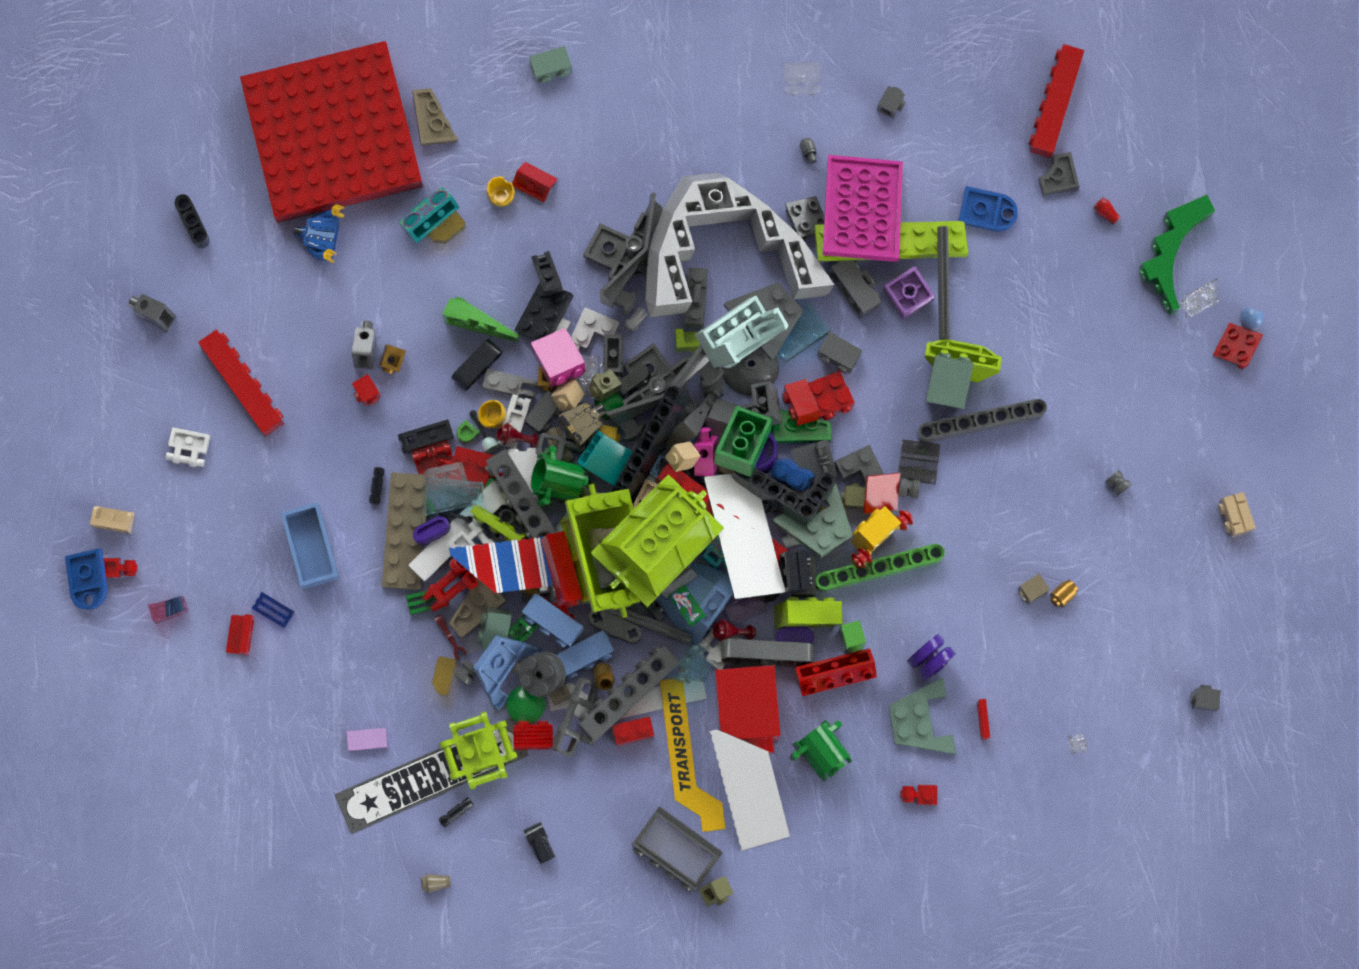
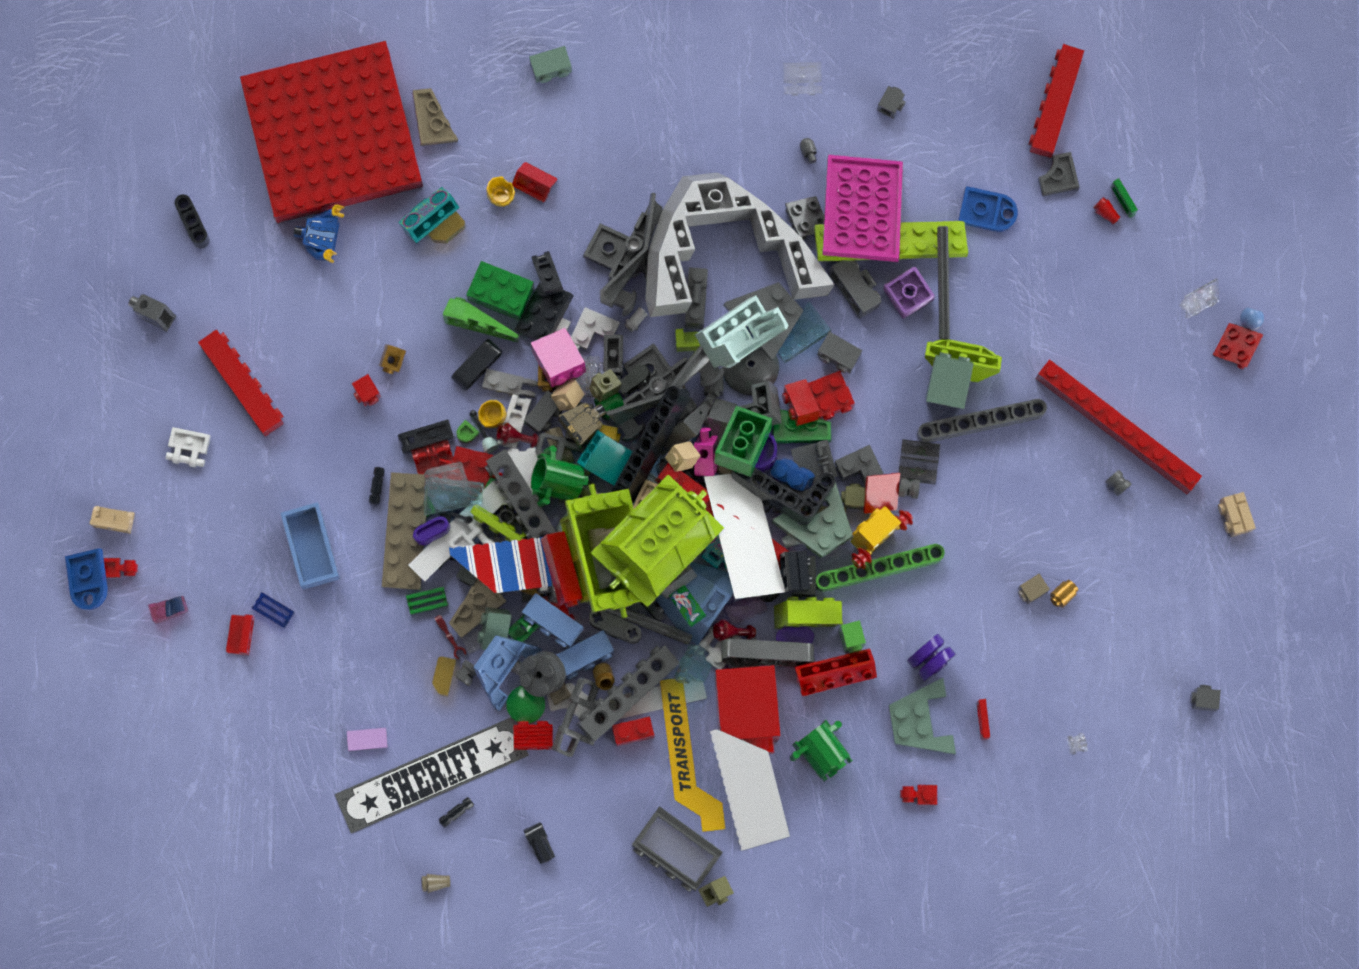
dark grey torso [352,321,376,369] -> none
red piece [422,558,478,612] -> none
lime brick [439,711,518,790] -> none
green arch [1139,195,1215,315] -> none
none -> green brick [466,261,534,321]
none -> red brick [1035,359,1202,495]
none -> green tile [1111,178,1138,218]

